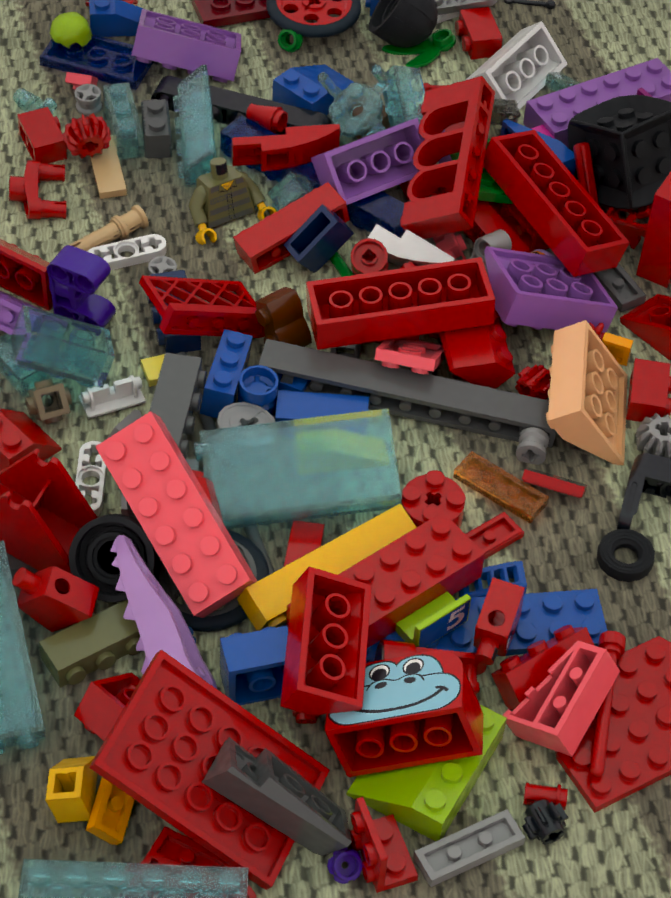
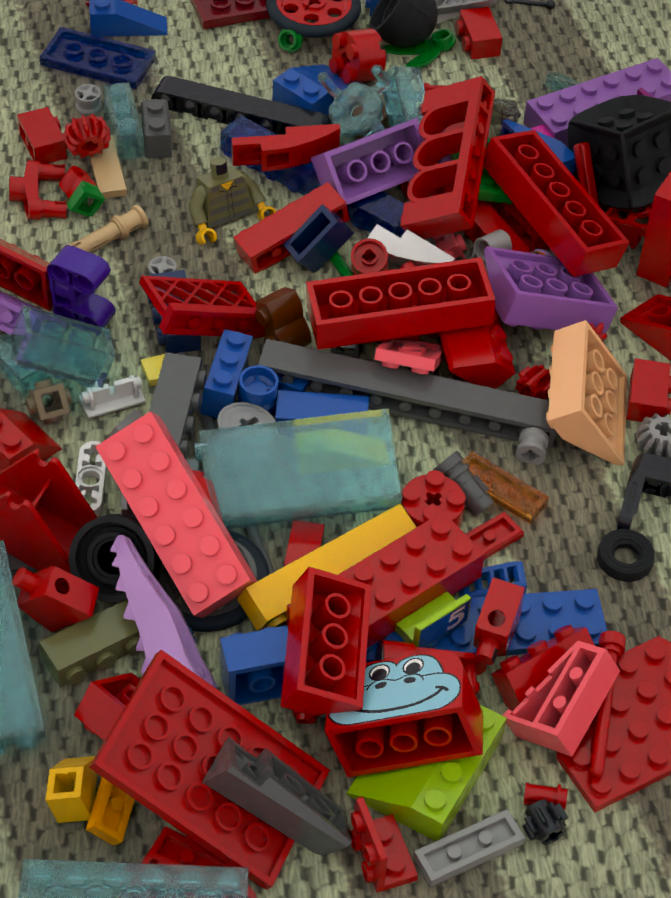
clear light blue arm [13,88,57,115] -> none
lime hair [50,12,92,49] -> none
coral plate [65,72,98,90] -> none
white beam [87,234,167,270] -> none
medium lavender slope [131,9,241,83] -> none
clear light blue slope [173,65,216,187] -> none
red cone [246,104,288,133] -> none
clear light blue brick [268,172,314,211] -> none
dark purple plate [327,847,362,884] -> none
white slope [466,21,567,117] -> none
red tile [522,467,587,498] -> none
dark grey plate [594,264,646,312] -> none
light orange plate [602,332,634,366] -> none
none -> leg [59,165,105,217]
none -> red brick [329,28,386,84]
none -> dark grey axle [433,451,494,517]

